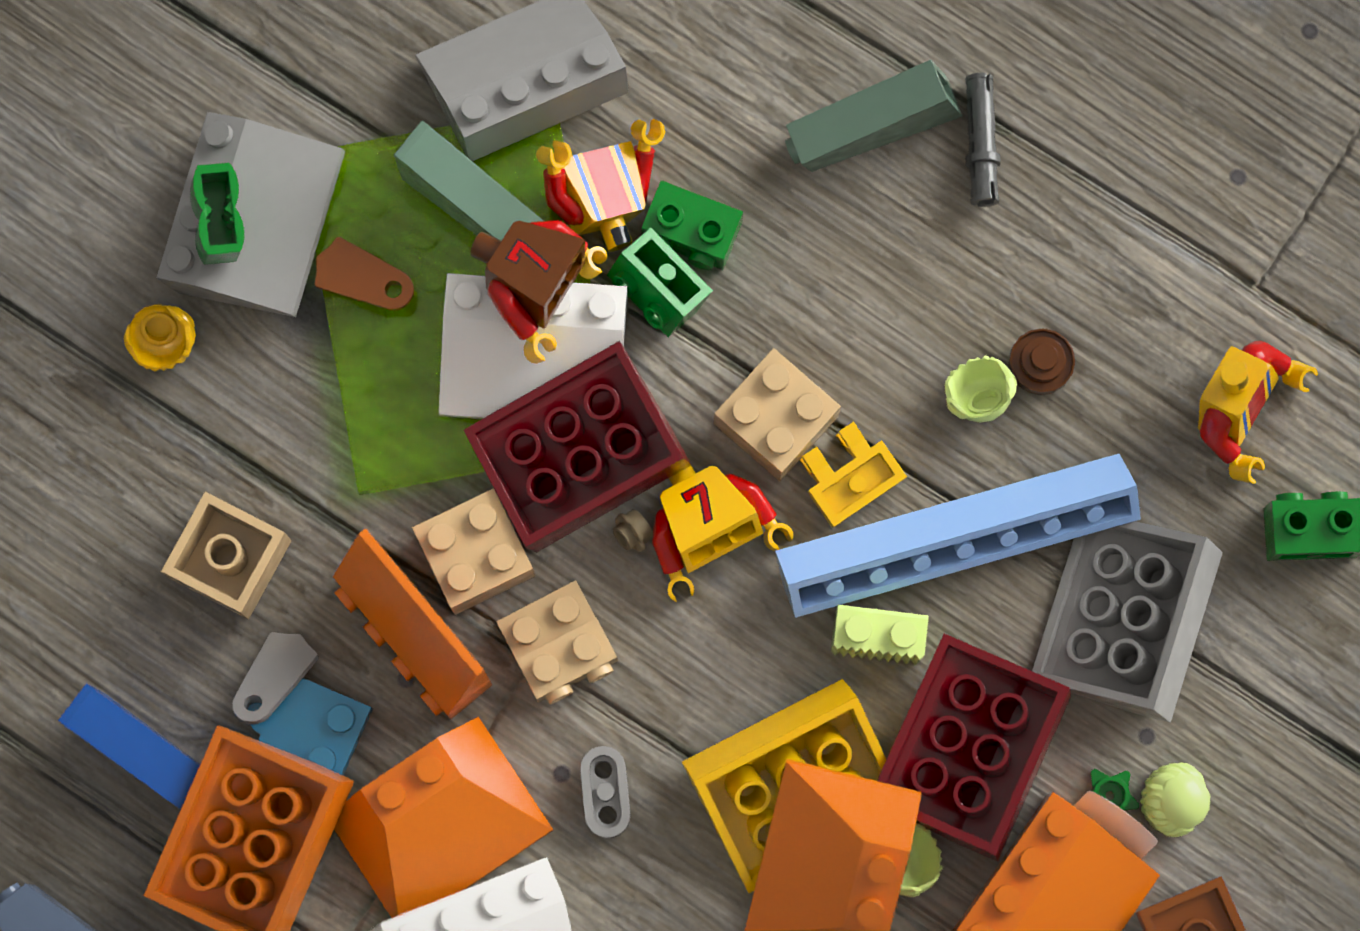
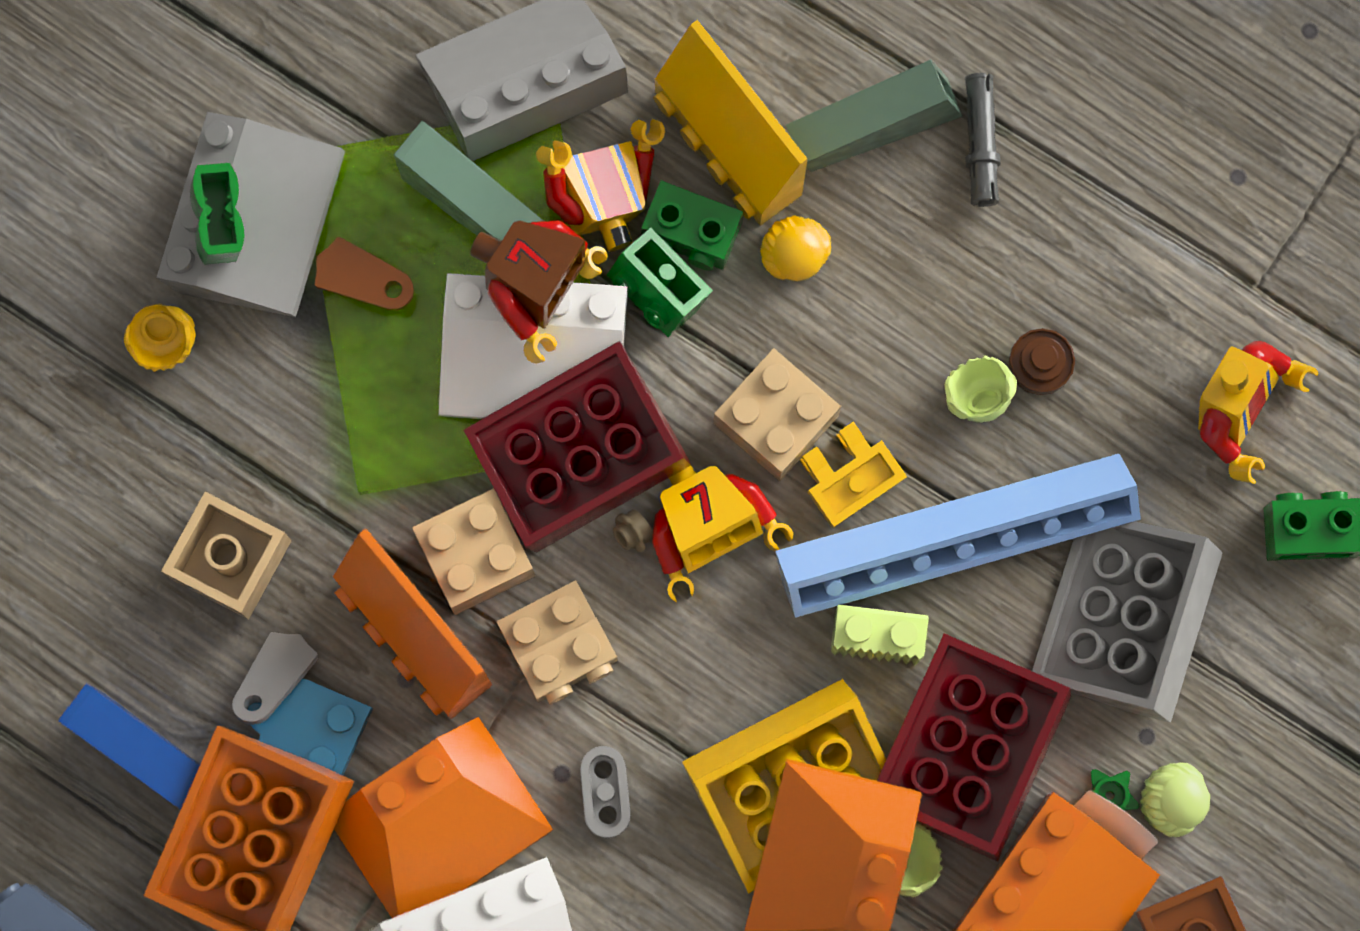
none -> yellow slope [653,20,808,226]
none -> yellow hair [760,216,831,281]

